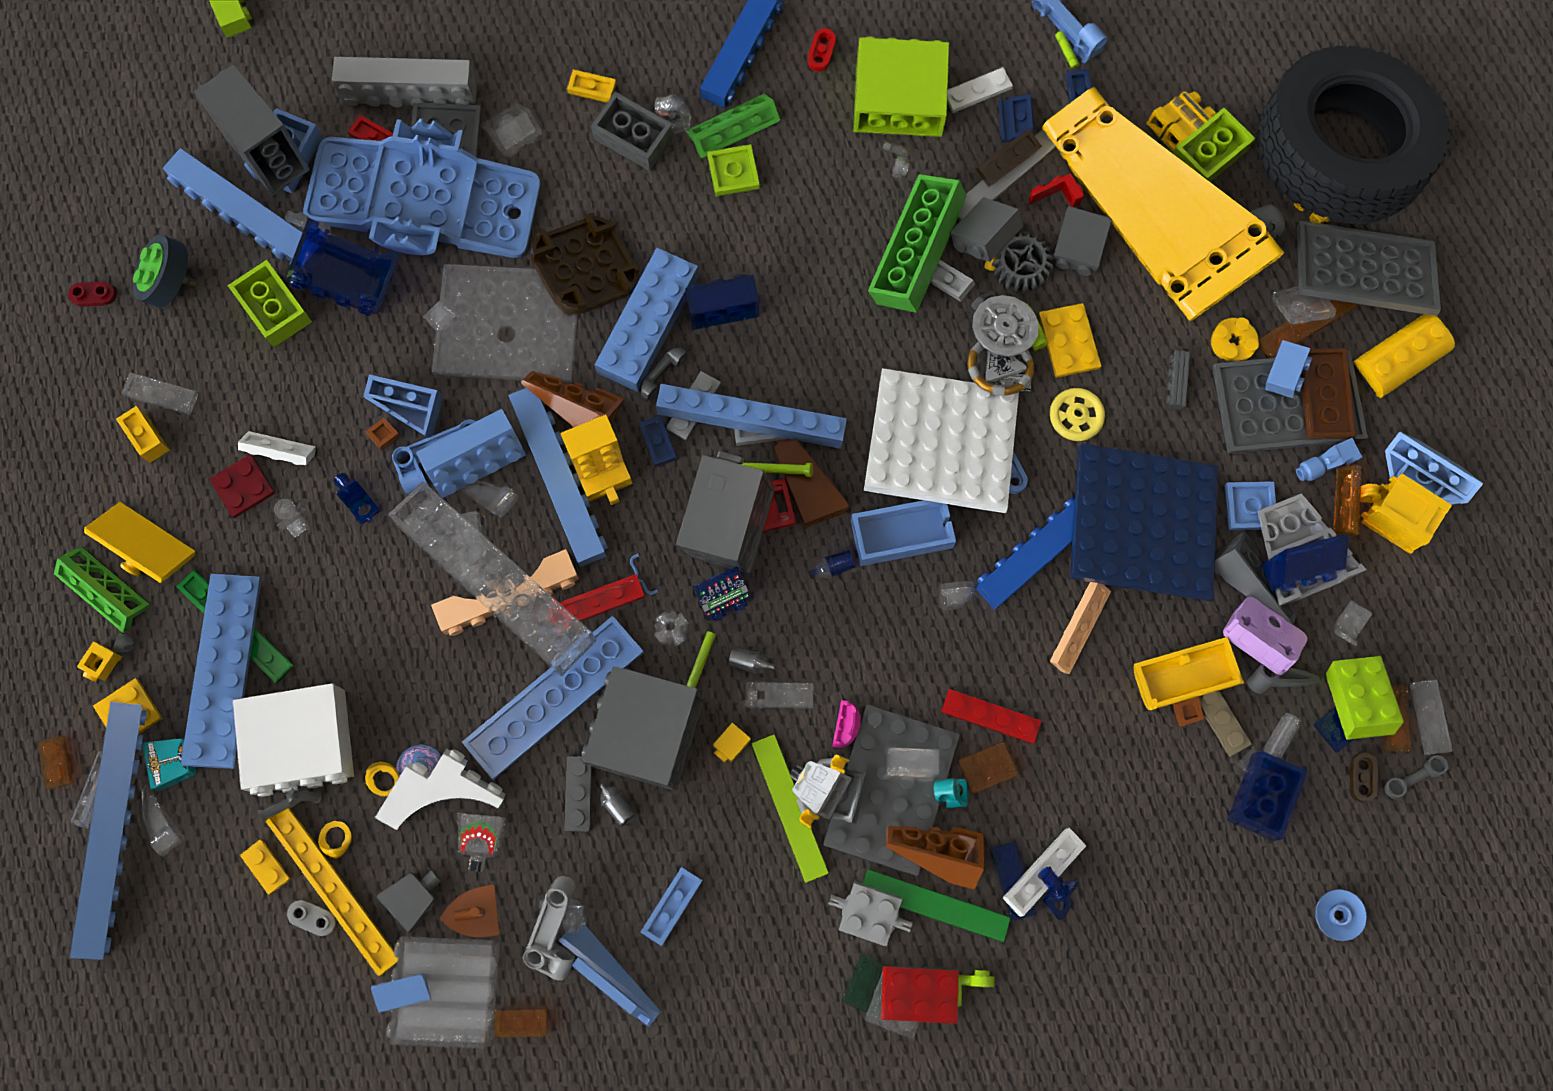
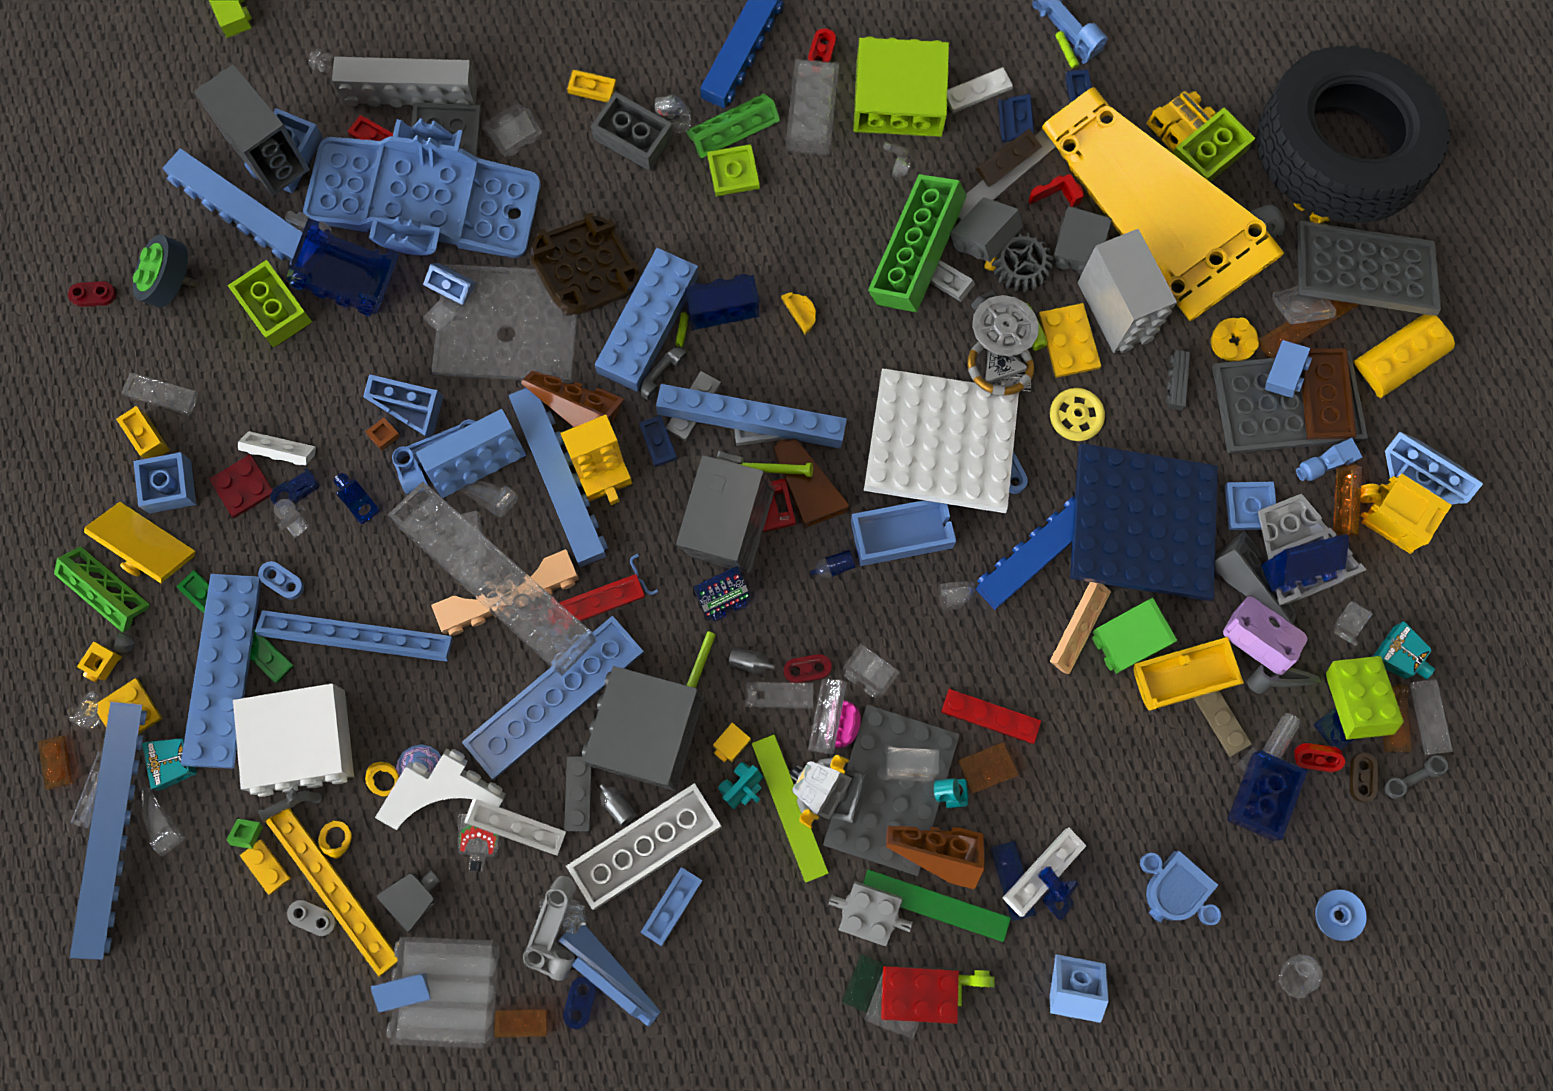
dark orange shield [439,885,500,937] -> none
clear brick [654,610,689,648] -> none
dark orange plate [1173,697,1204,726] -> none
none -> clear piece [67,691,101,729]
none -> medium blue brick [133,452,196,514]
none -> bright green plate [227,819,263,849]
none -> medium blue plate [255,610,453,662]
none -> medium blue plate [258,561,304,600]
none -> clear blue piece [270,468,320,509]
none -> clear plate [308,48,332,72]
none -> medium blue slope [423,263,476,305]
none -> white plate [464,798,566,855]
none -> clear blue plate [563,977,596,1029]
none -> white brick [566,783,722,910]
none -> lime piece [675,312,689,348]
none -> teal hips [718,762,764,809]
none -> yellow plate [781,293,816,335]
none -> dark red plate [784,654,832,684]
none -> clear brick [786,59,839,156]
none -> clear plate [808,679,847,754]
none -> clear brick [843,644,900,698]
none -> light blue slope [1050,954,1108,1023]
none -> light grey brick [1078,228,1177,353]
none -> bright green slope [1092,598,1177,674]
none -> medium blue piece [1140,851,1221,925]
none -> clear hair [1278,955,1323,999]
none -> red plate [1294,743,1345,772]
none -> teal torso [1372,621,1435,679]

